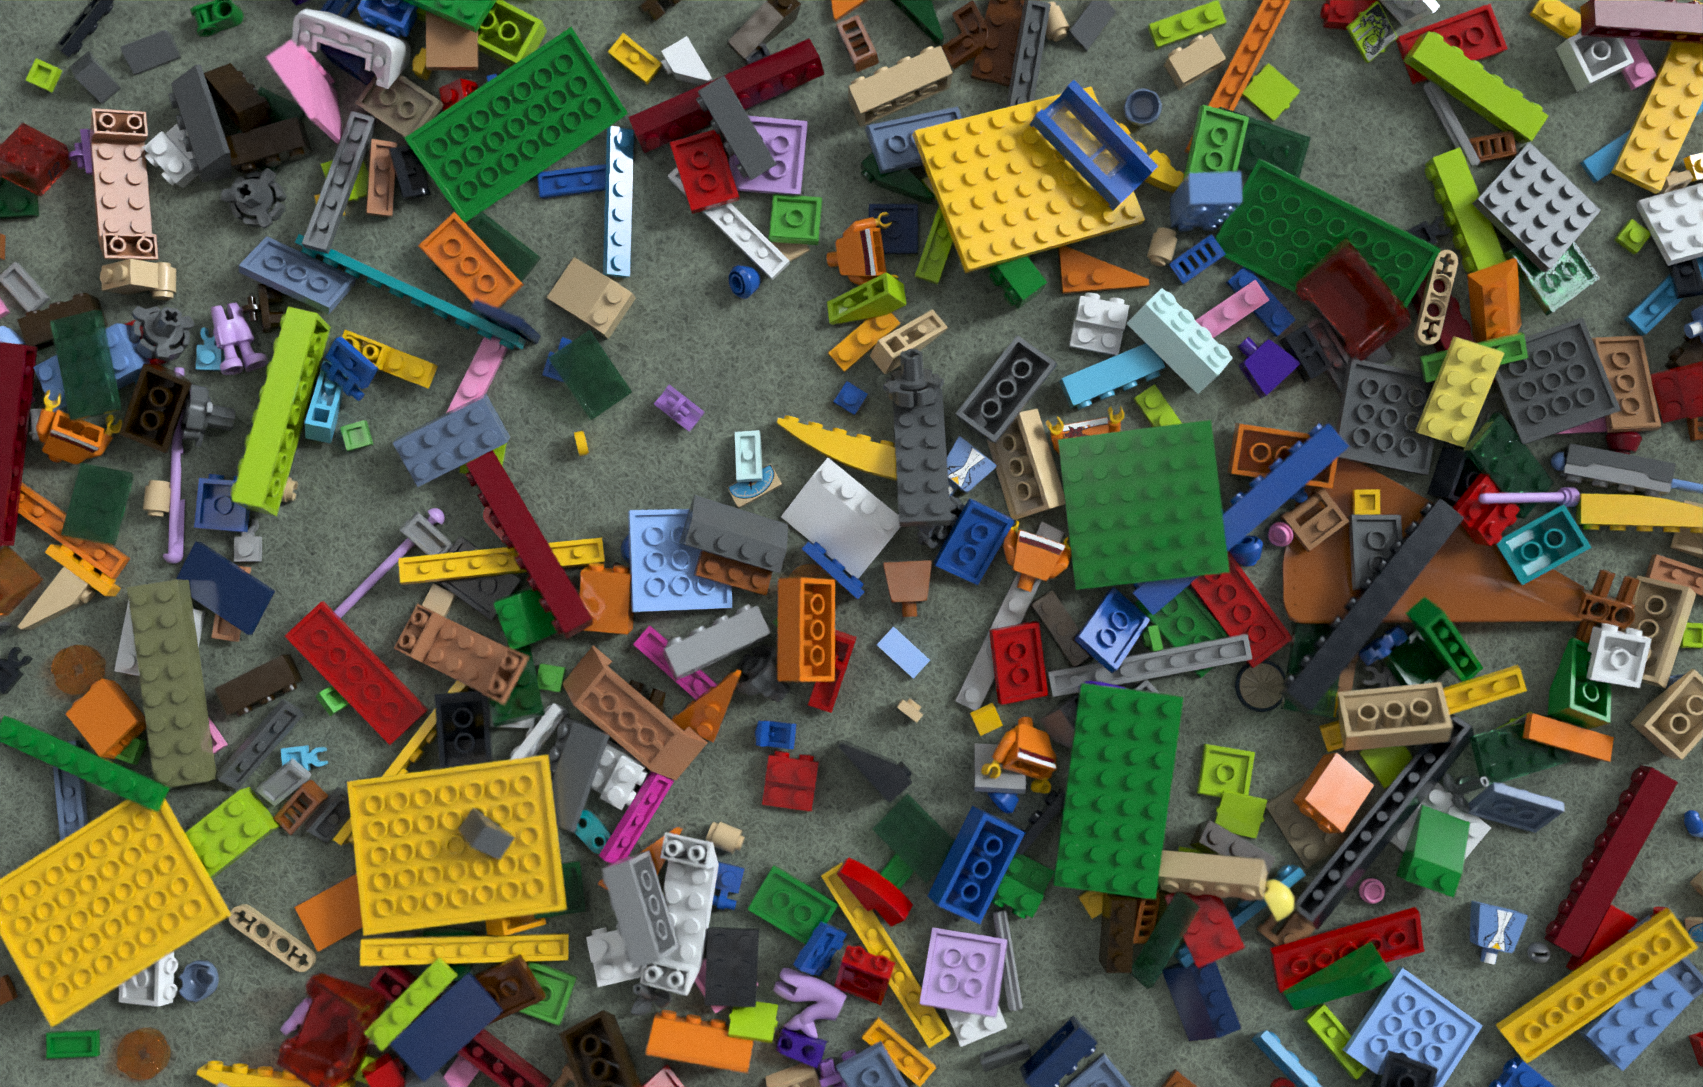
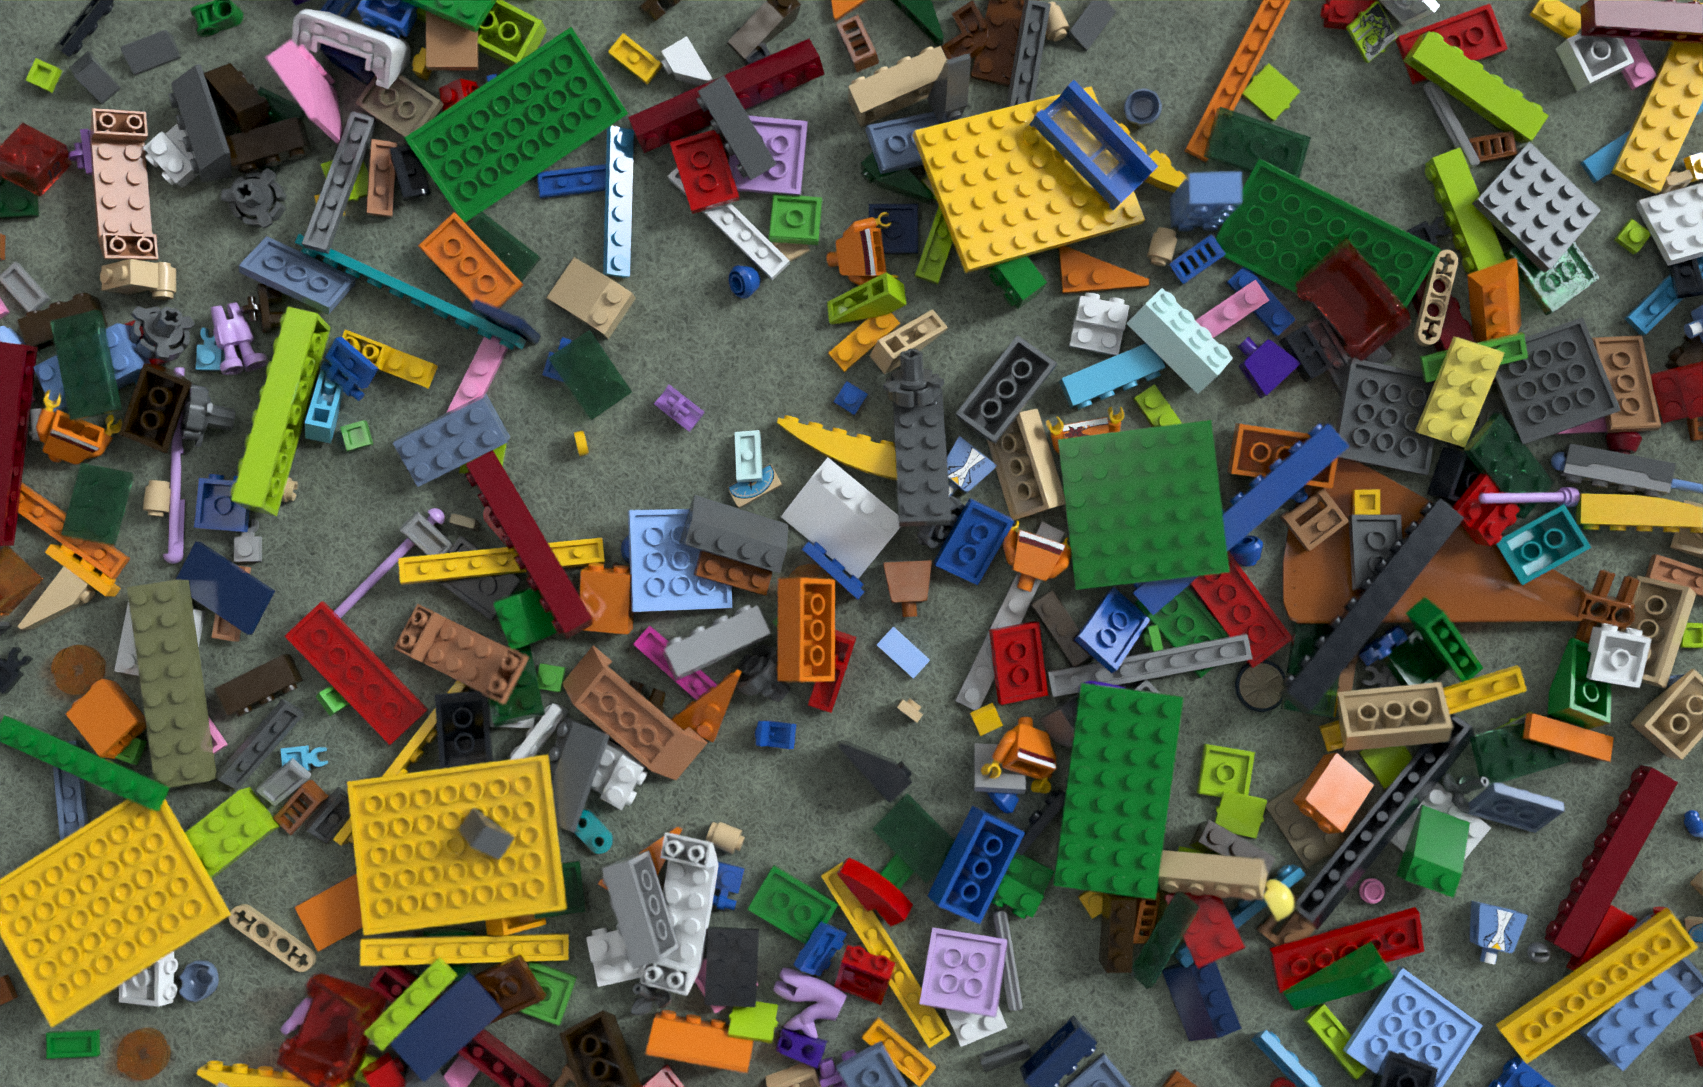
tan tile [422,583,457,617] -> none
dark pink plate [599,771,674,863] -> none
red plate [762,750,819,812] -> none
lime plate [1148,0,1227,50] -> none
tan brick [1164,34,1226,90] -> none
bright green tile [1183,105,1249,180] -> none
bright pink plate [1268,522,1294,547] -> none
none -> dark tan tile [449,513,480,532]
none -> dark grey slope [927,54,971,124]

